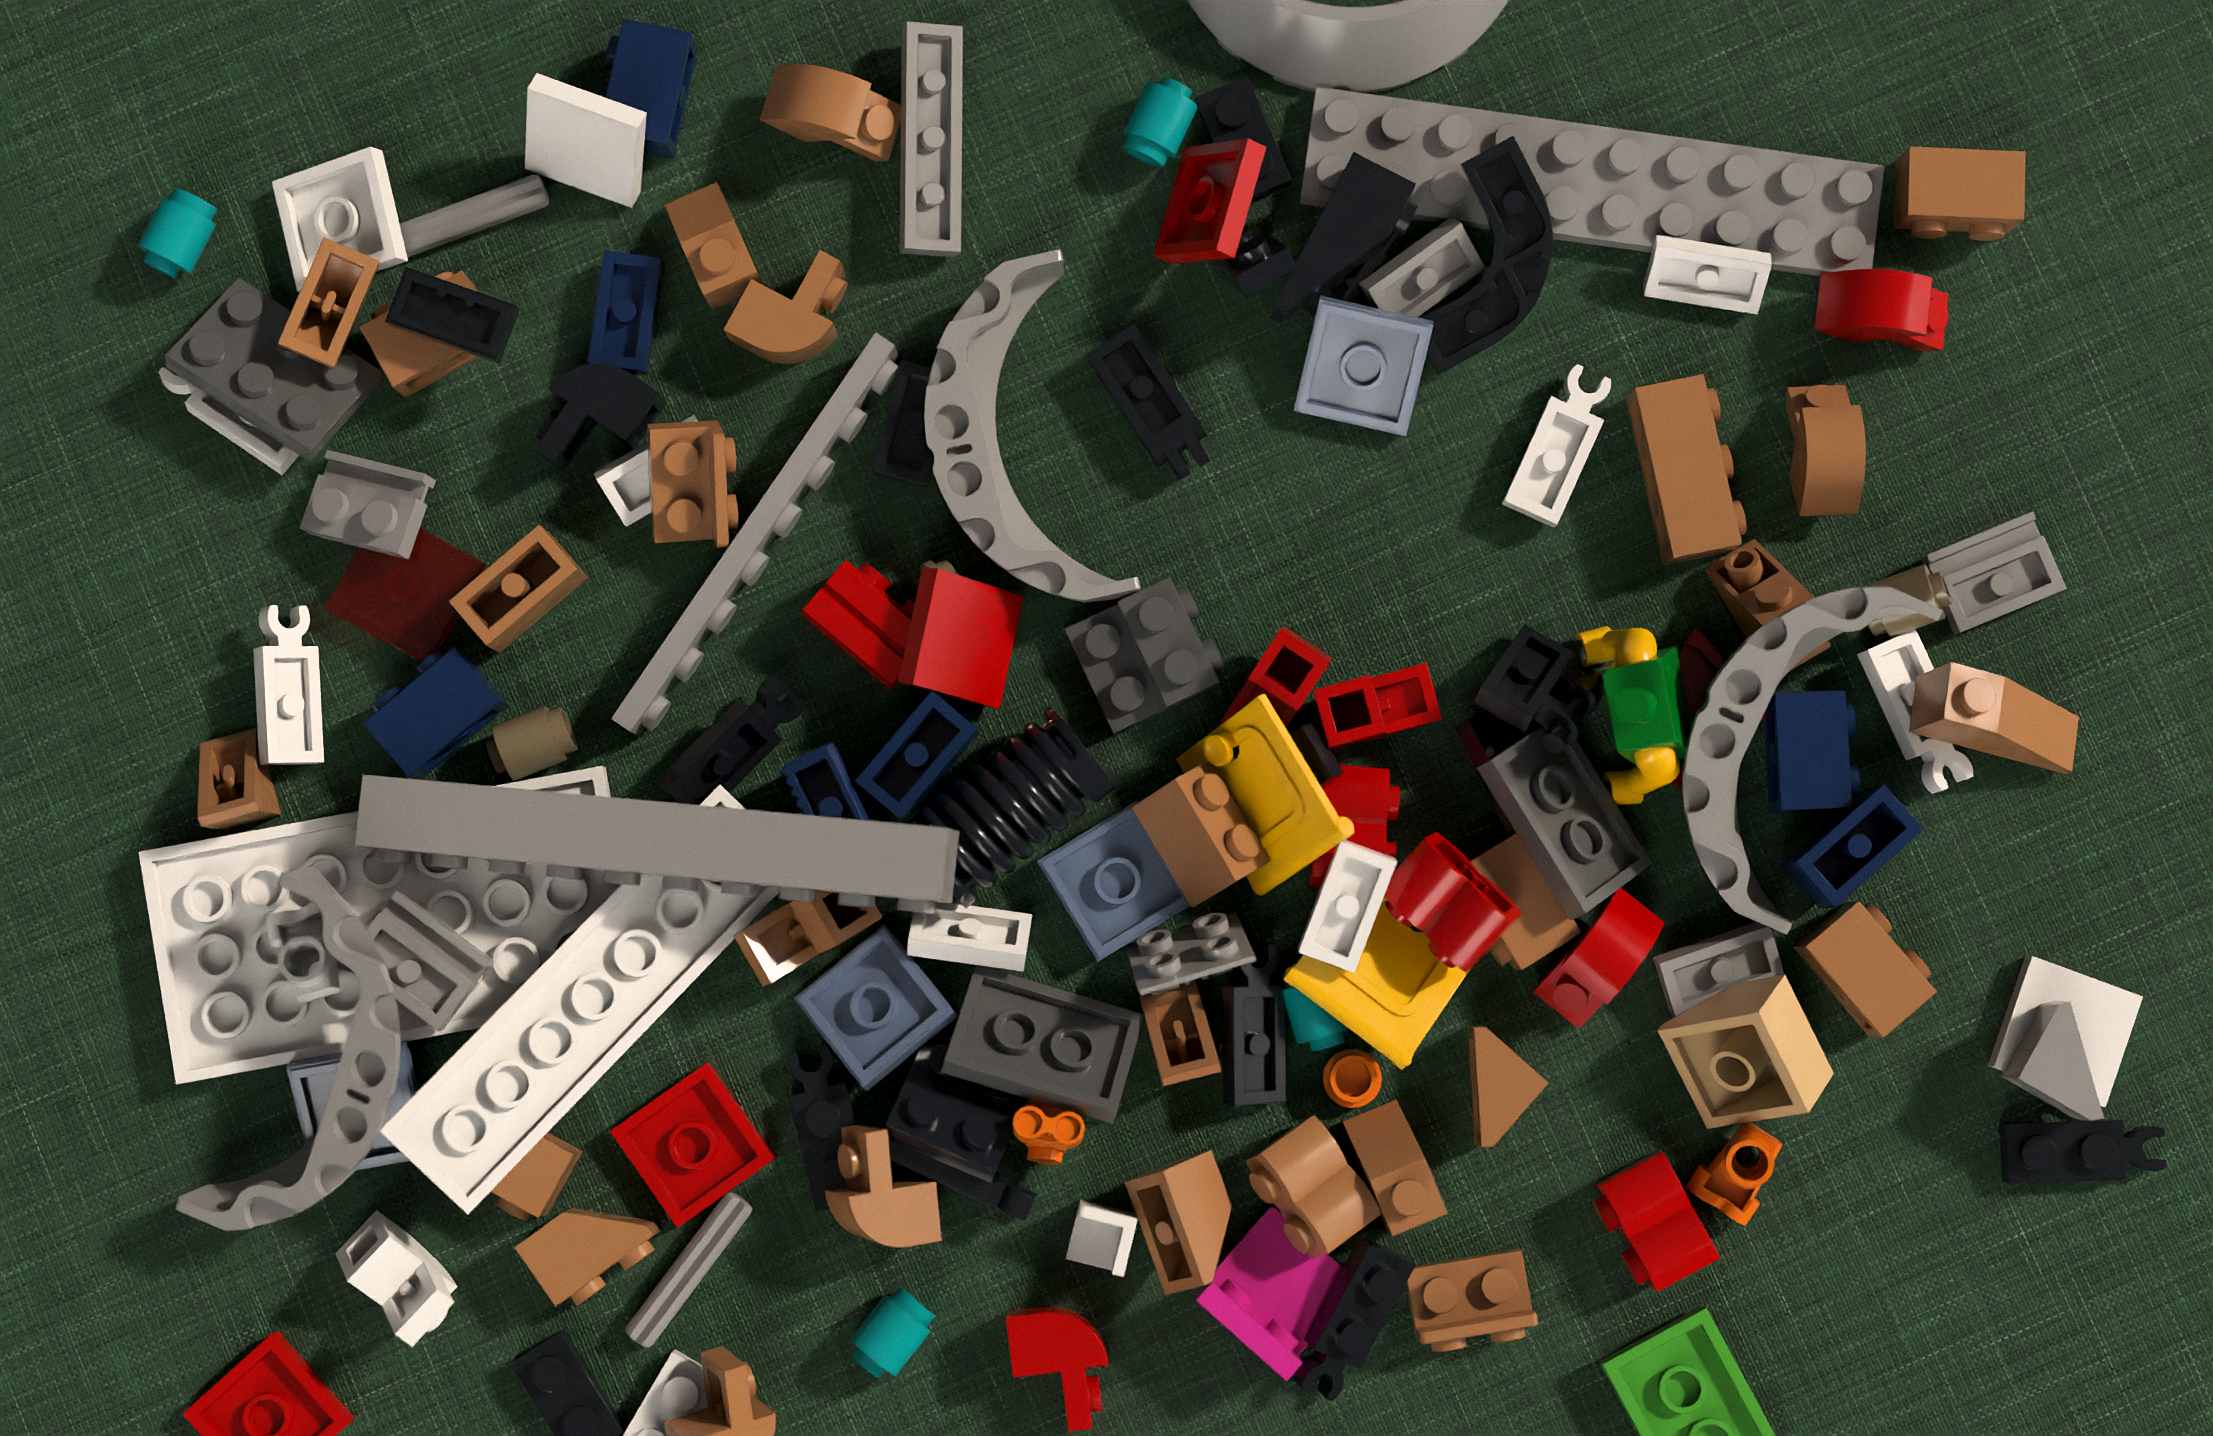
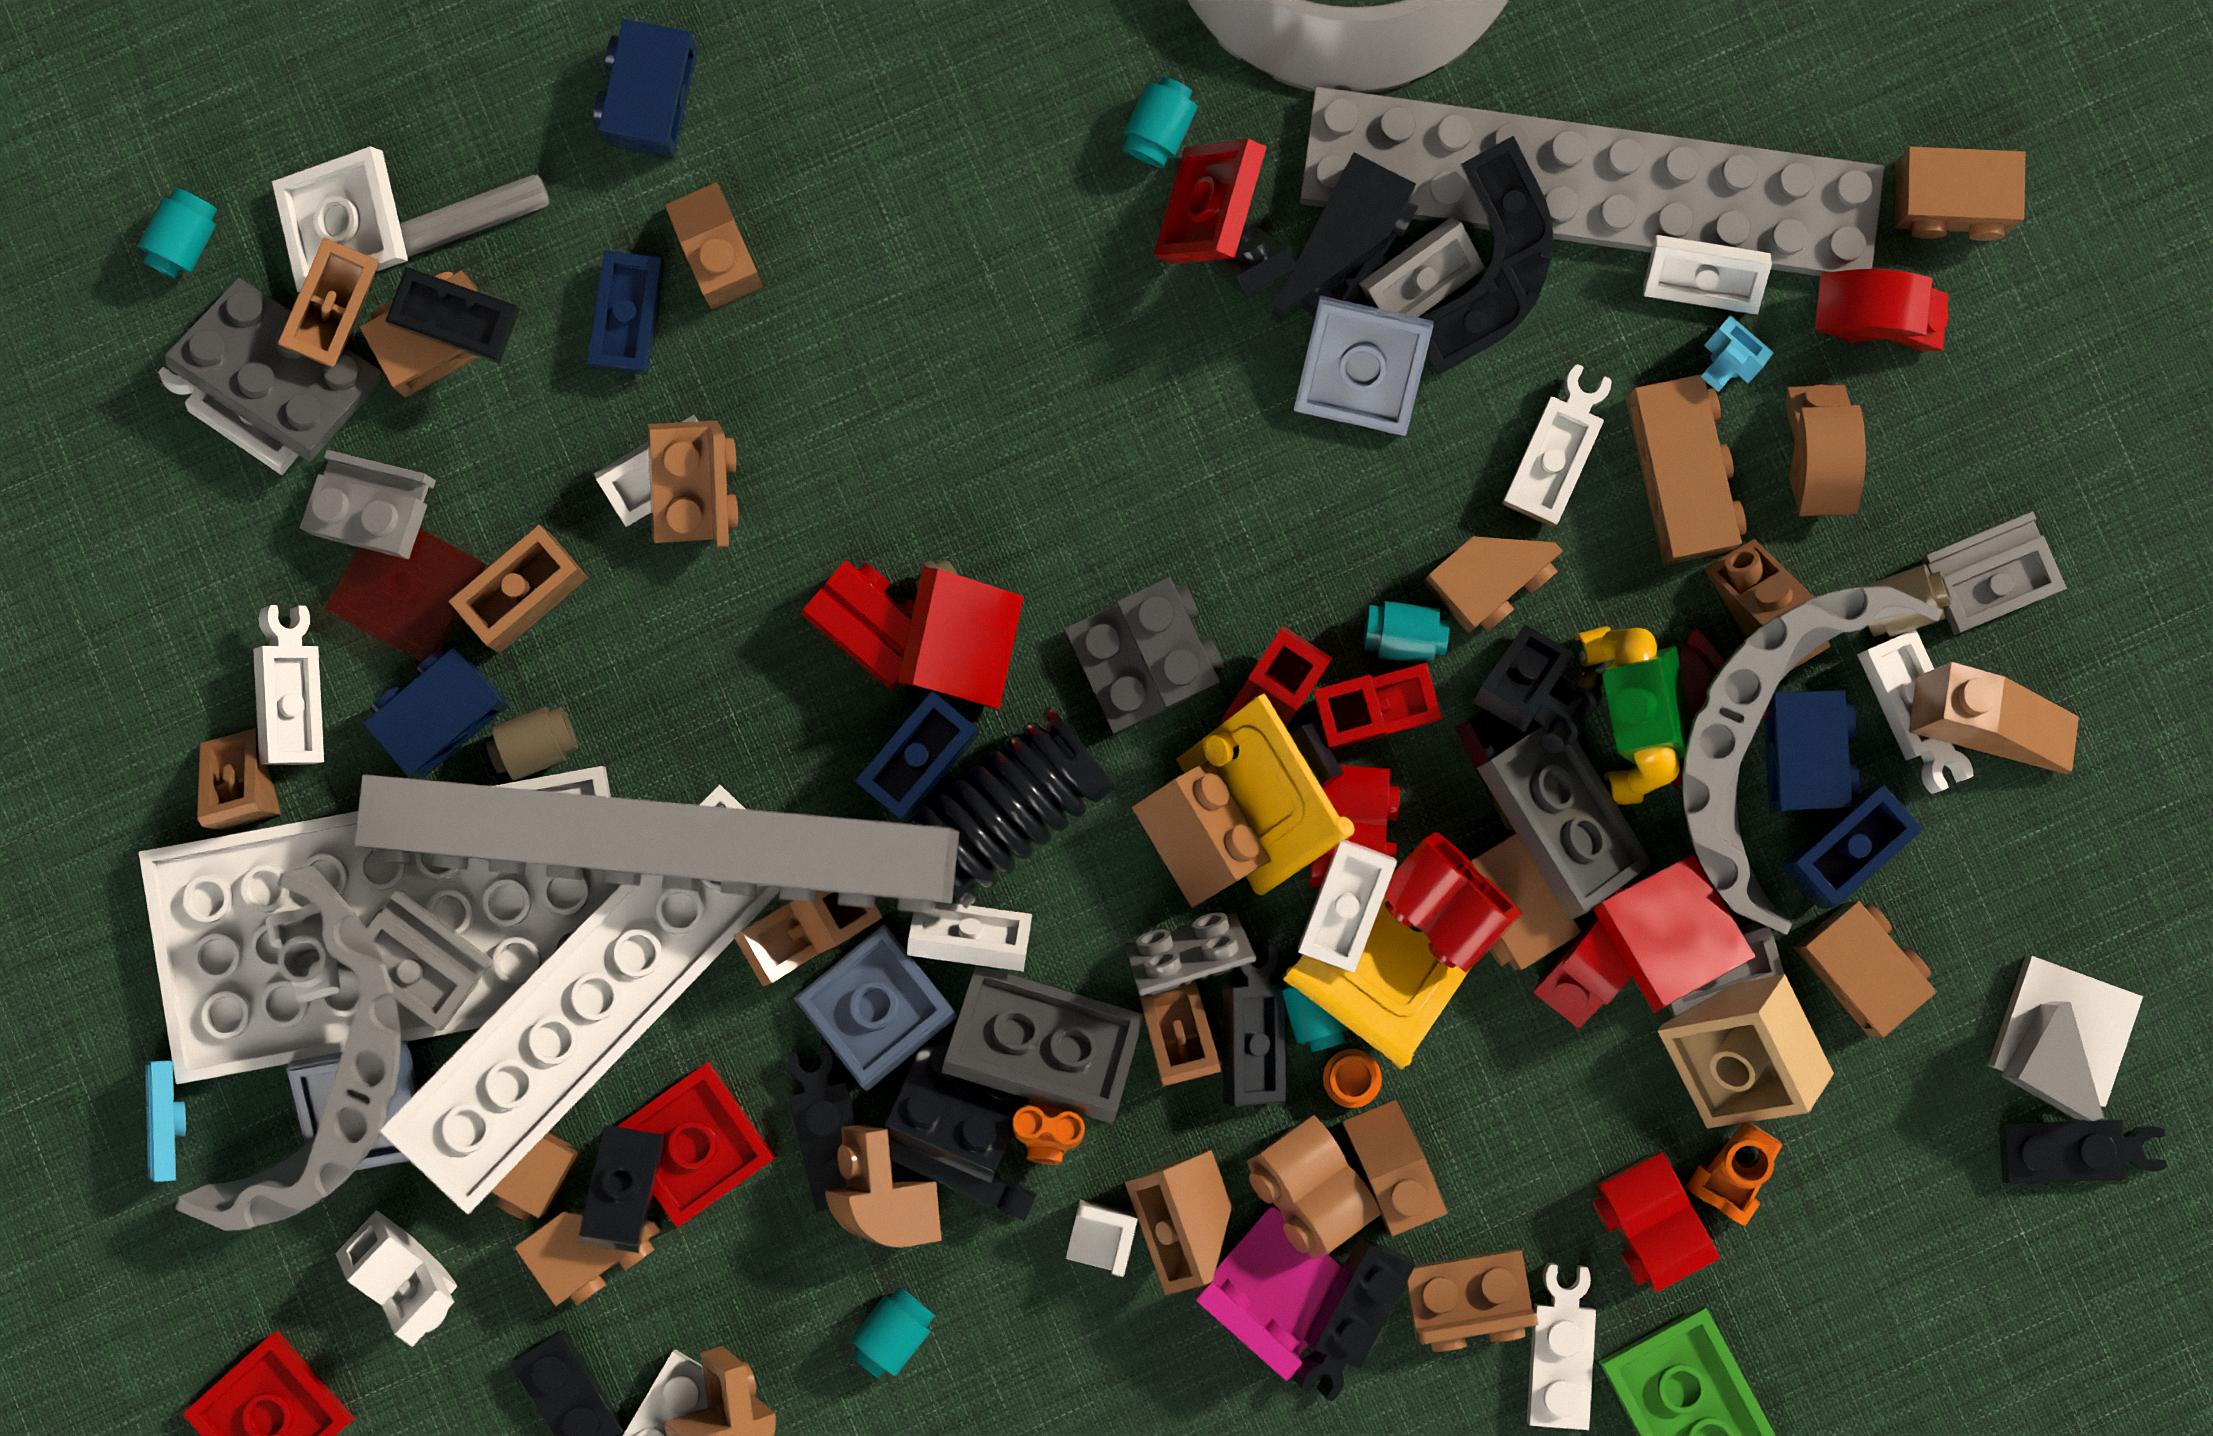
white tile [525,73,647,208] -> none
black brick [534,363,666,472] -> none
light grey plate [611,333,900,736] -> none
light grey axle [625,1192,752,1348] -> none
black plate [656,674,805,805] -> none
medium nougat brick [723,250,848,364] -> none
medium nougat brick [760,64,901,162] -> none
dark blue brick [780,743,873,821] -> none
black plate [872,360,934,489] -> none
light grey plate [900,21,963,257] -> none
light grey windscreen [924,249,1141,602] -> none
red brick [1006,1306,1109,1432] -> none
sand blue plate [1037,801,1190,962] -> none
black hinge [1086,324,1210,480] -> none
black plate [1194,76,1292,202] -> none
medium nougat slope [1467,1026,1549,1147] -> none
none -> medium azure plate [145,1060,186,1182]
none -> black plate [578,1125,665,1253]
none -> teal brick [1363,601,1450,666]
none -> medium nougat slope [1423,537,1563,634]
none -> white plate [1527,1263,1596,1430]
none -> tile [1593,854,1756,1013]
none -> medium azure plate [1701,315,1774,392]

